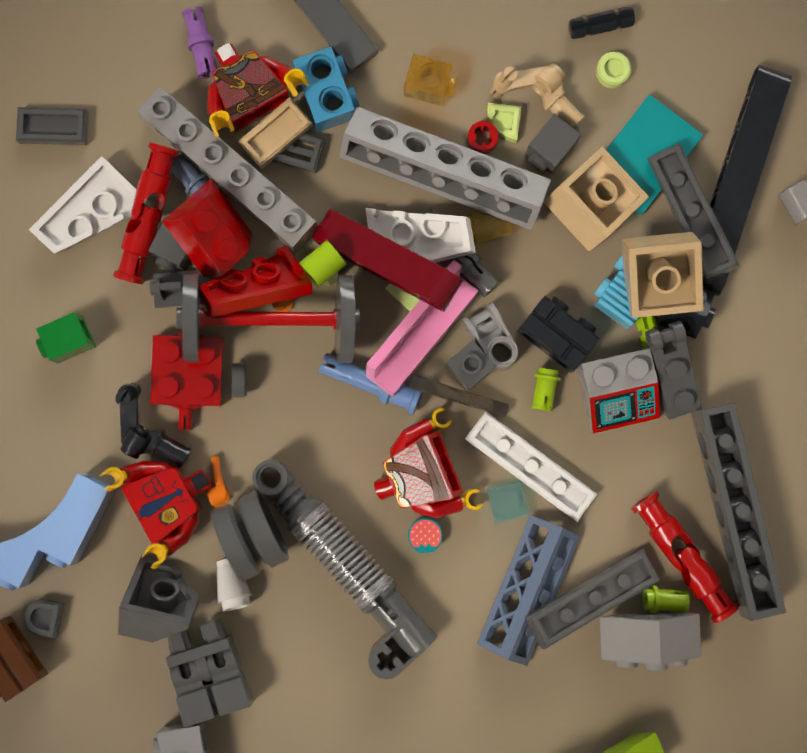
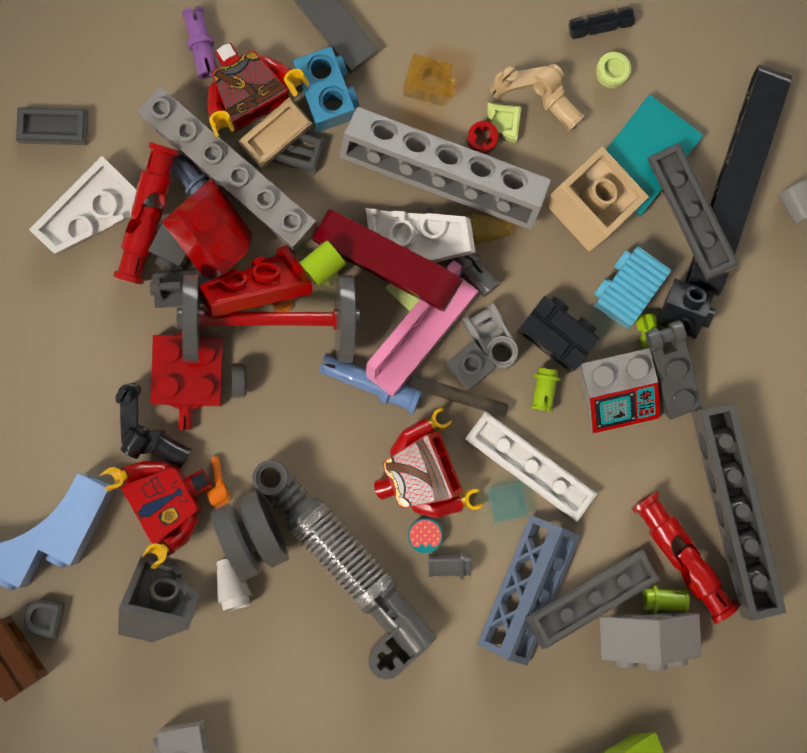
green brick [36,312,96,363] -> none
dark grey hips [166,619,254,728] -> none
dark grey brick [525,114,581,174] -> none
tan slope [622,232,704,318] -> none
none -> dark grey pin [428,551,471,579]

